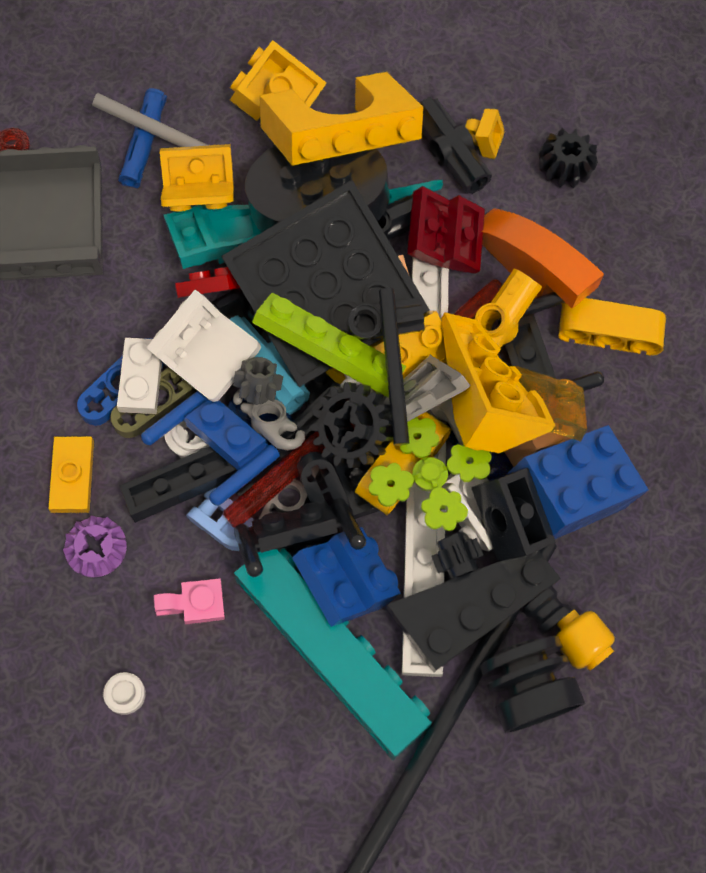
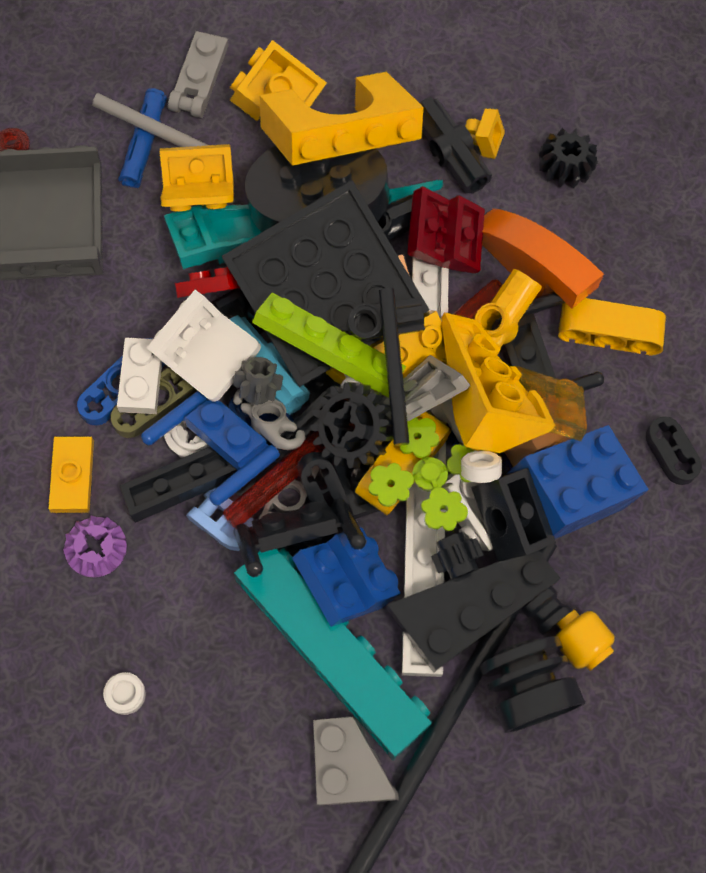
bright pink plate [154,578,225,624] -> none
none -> light grey plate [168,31,228,118]
none -> light grey wing [313,717,399,805]
none -> white tile [461,451,502,483]
none -> black beam [646,416,702,485]

